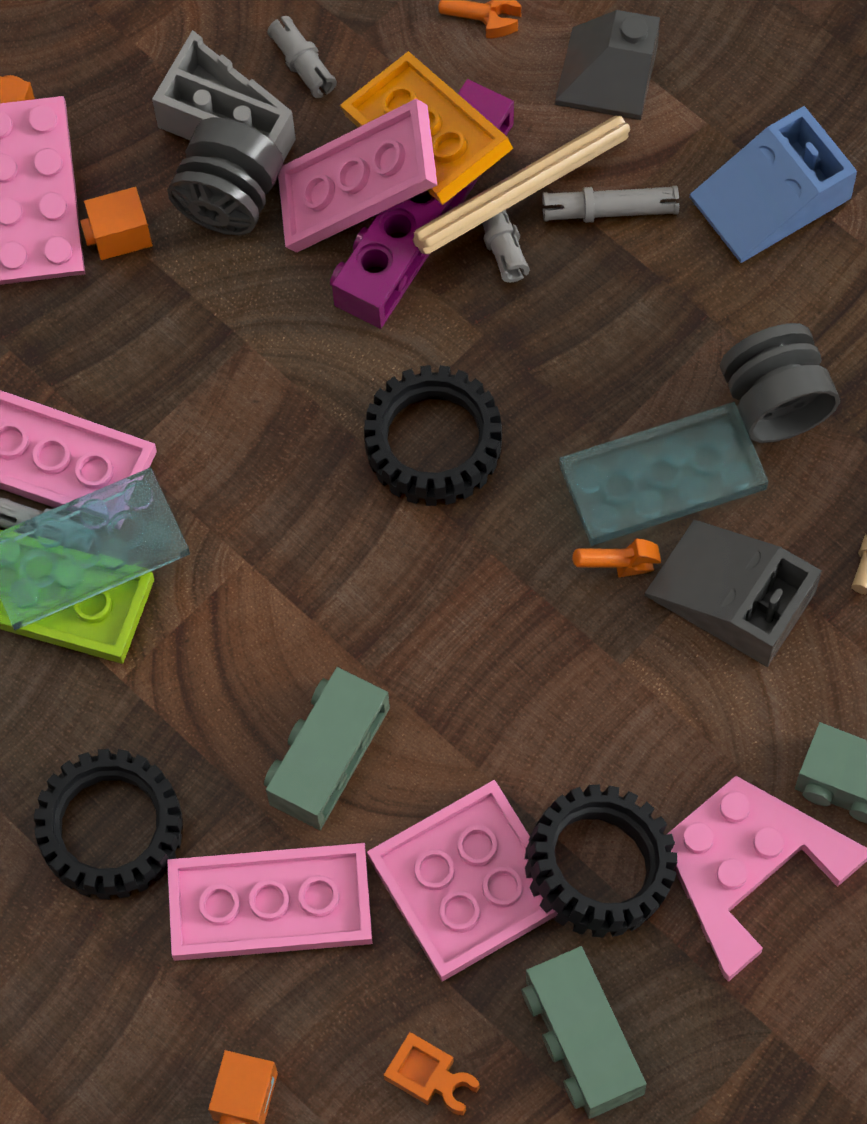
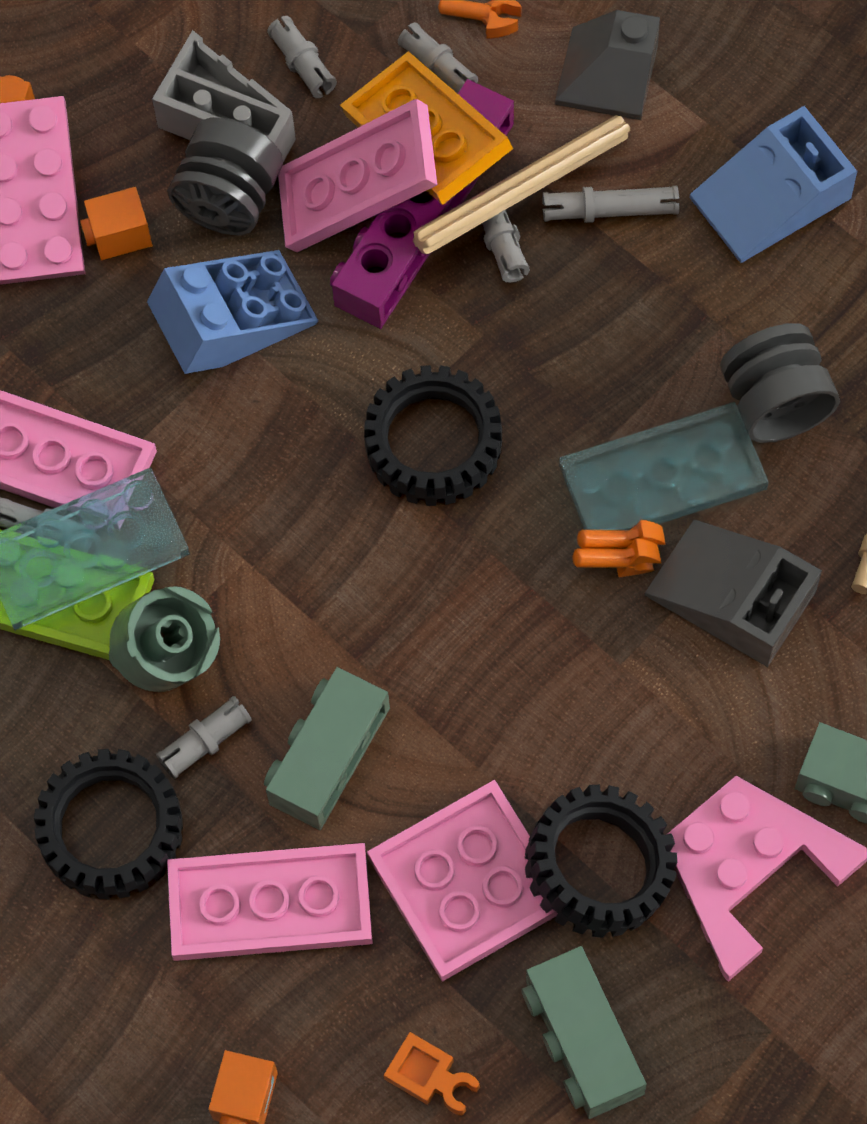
none -> sand green brick [109,586,220,692]
none -> medium blue slope [147,250,318,374]
none -> light grey pin [156,696,252,779]
none -> light grey pin [398,22,478,93]
none -> orange bar [577,520,666,549]

